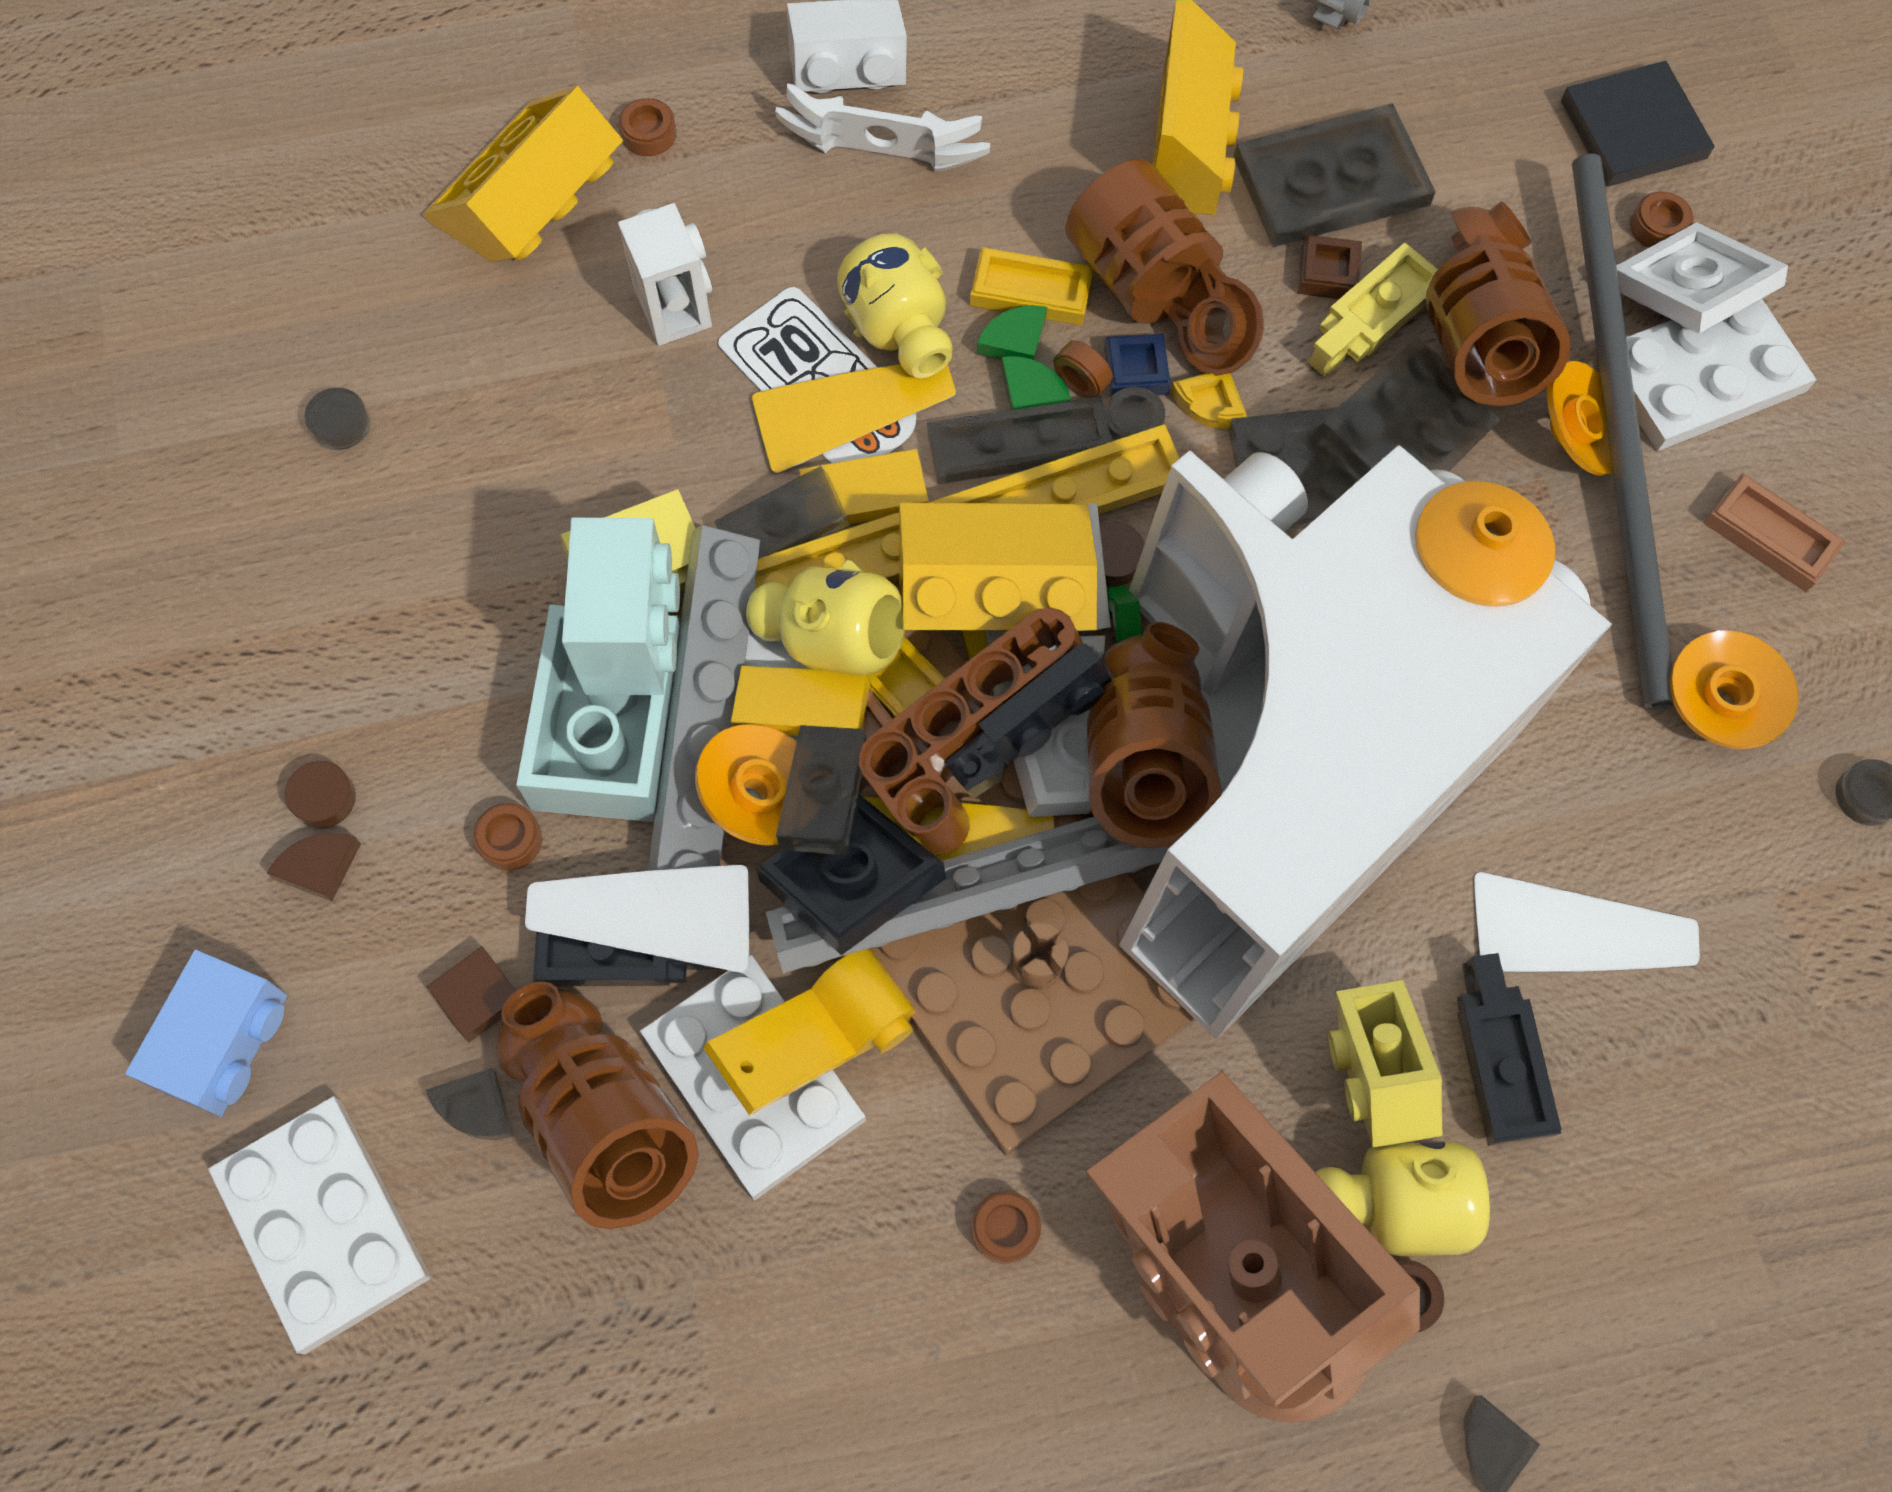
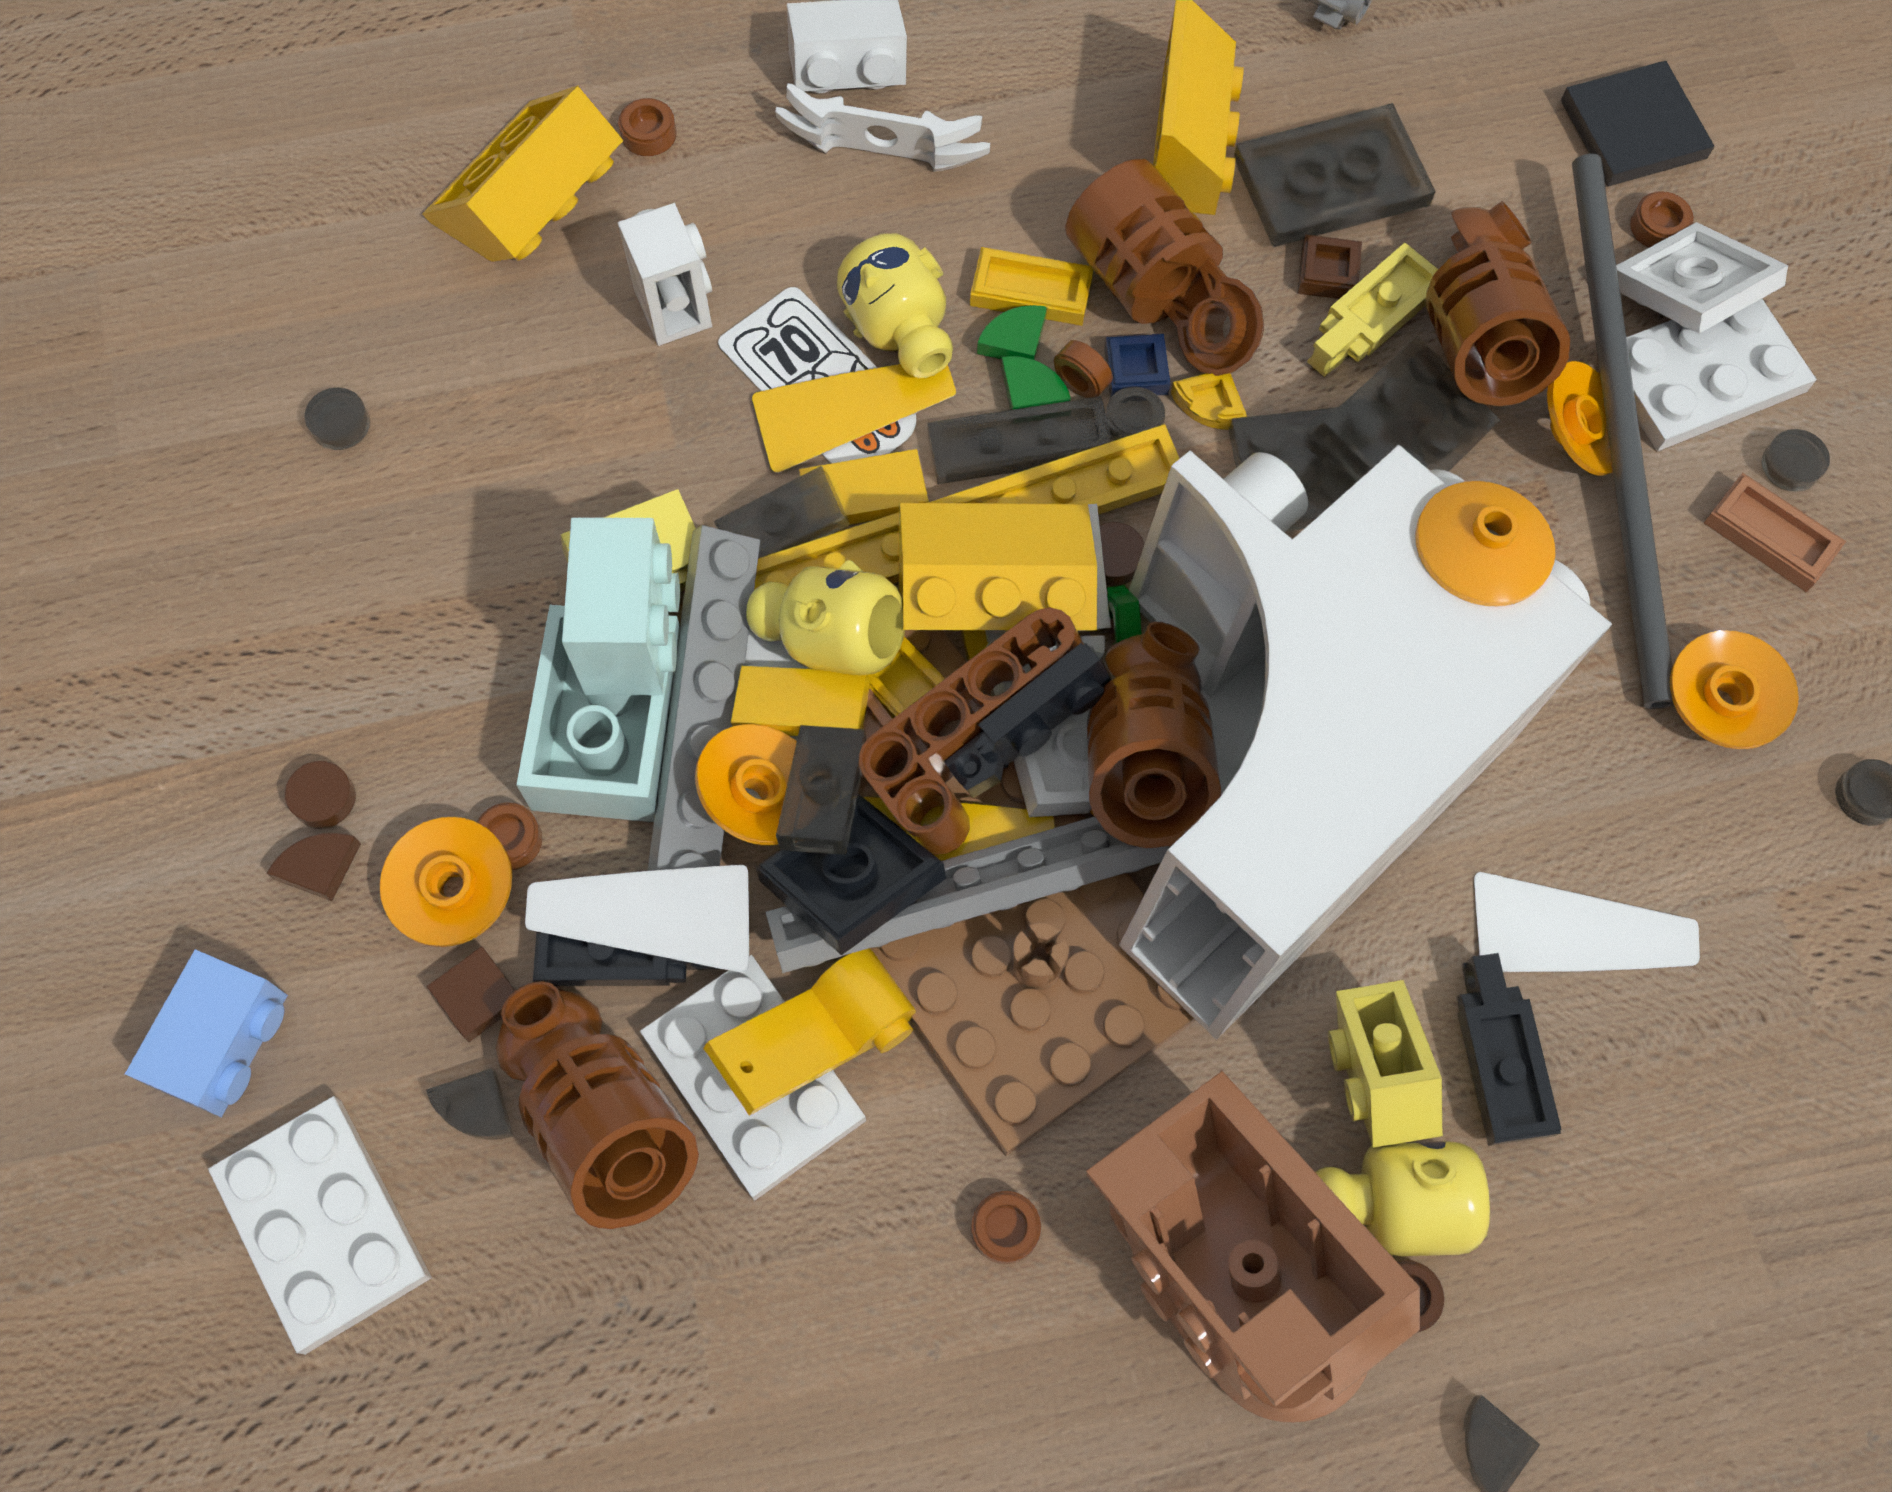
none -> light orange dish [380,817,512,947]
none -> clear smoke tile [1762,429,1830,491]

